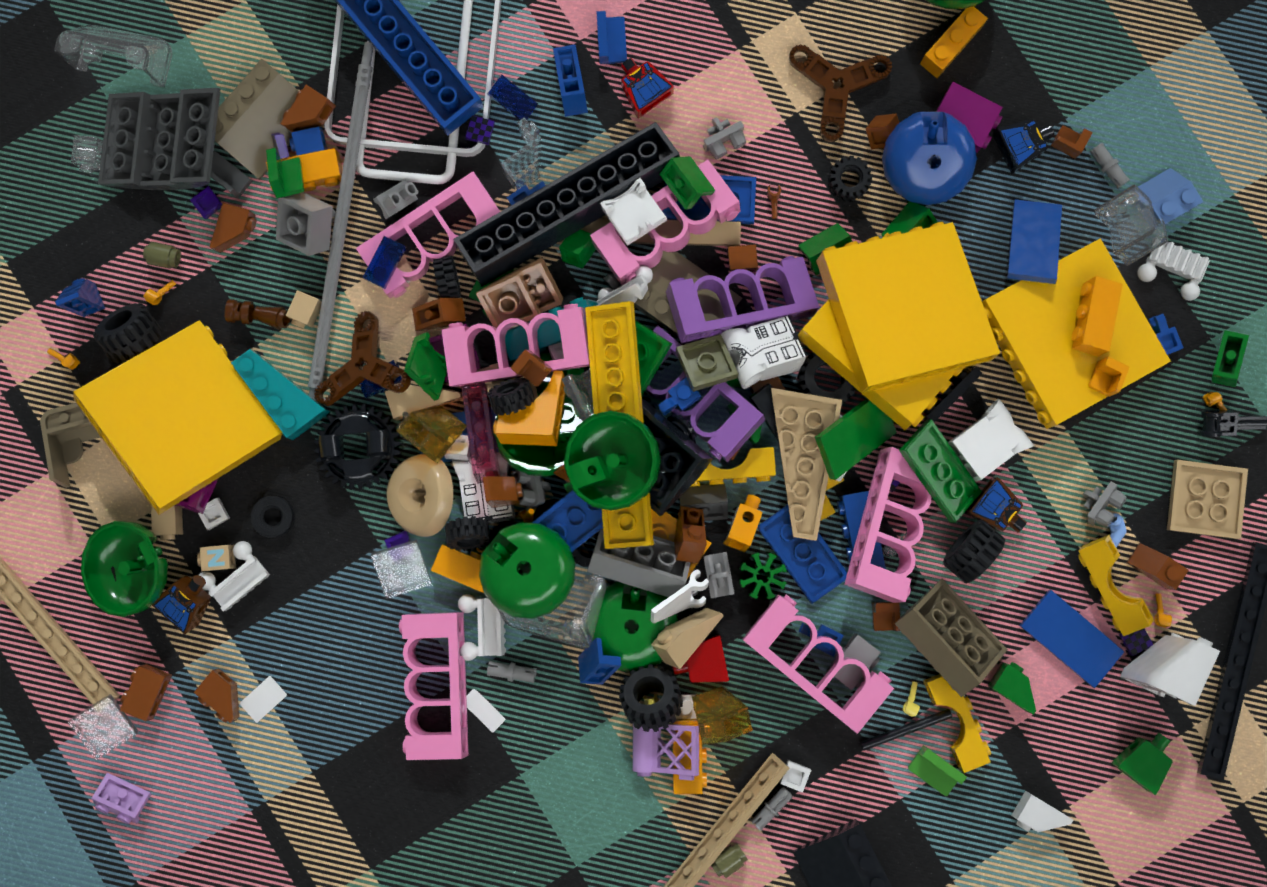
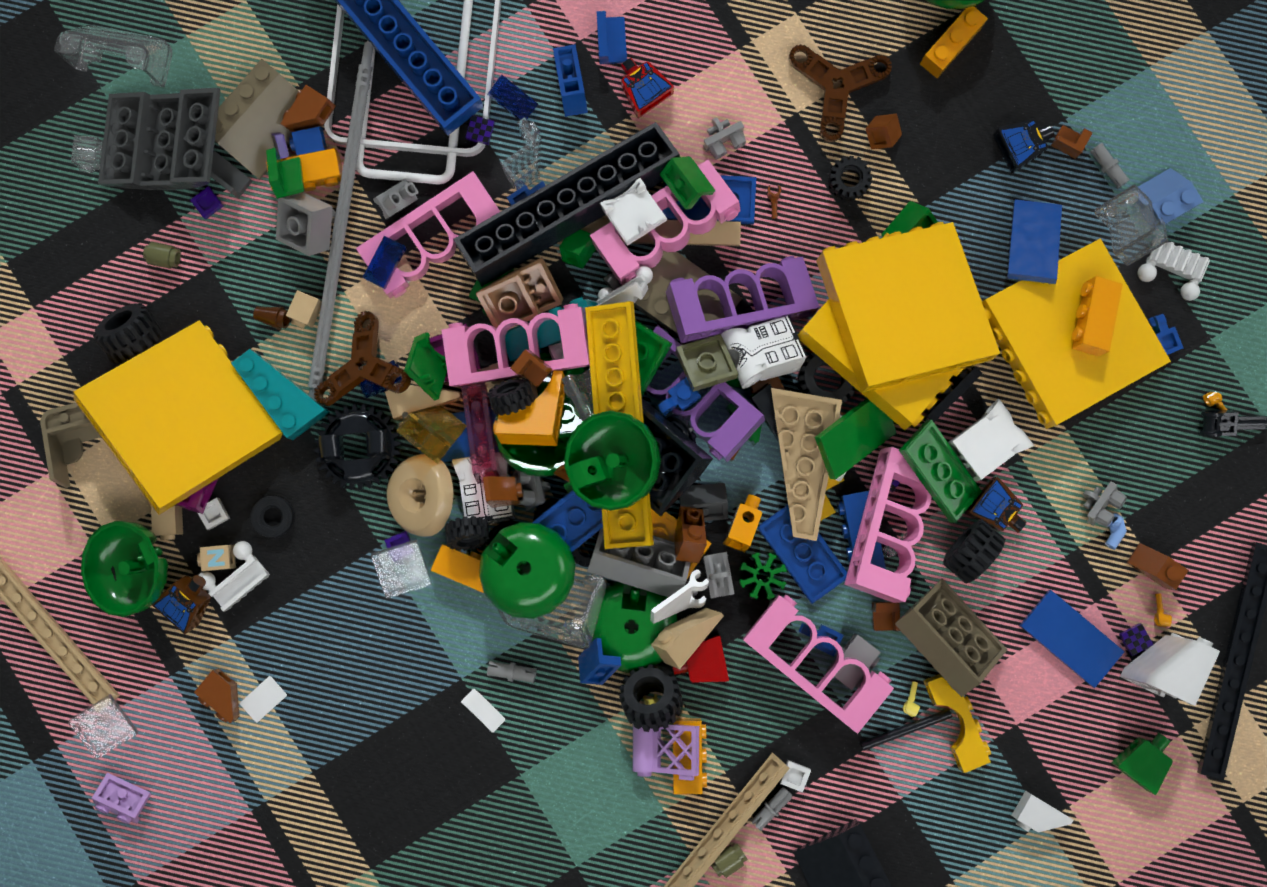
light orange hand [47,348,80,370] -> none
blue slope [55,278,105,317] -> none
dark orange brick [120,664,172,722] -> none
light orange hand [143,280,176,305] -> none
dark orange slope [210,203,257,253] -> none
reddish brown wheel [225,299,255,325] -> none
bright pink fence [399,612,468,760] -> none
dark orange slope [412,298,466,331] -> none
black tyre [433,256,461,298] -> none
white plate [444,434,473,460] -> none
white gear [458,594,506,661] -> none
hand [516,508,534,523] -> none
white plate [675,694,697,719] -> none
yellow arch [690,447,776,487] -> none
clear yellow slope [692,686,753,745] -> none
dark orange panel [727,244,758,272] -> none
green panel [798,223,852,275] -> none
blue piece [882,112,977,205] -> none
bright green panel [908,745,967,796] -> none
magenta panel [936,82,1003,153] -> none
green slope [988,662,1036,715] -> none
yellow arch [1078,535,1154,636] -> none
light orange panel [1088,356,1129,397] -> none
tan plate [1167,460,1248,539] -> none
green brick [1211,330,1249,388] -> none

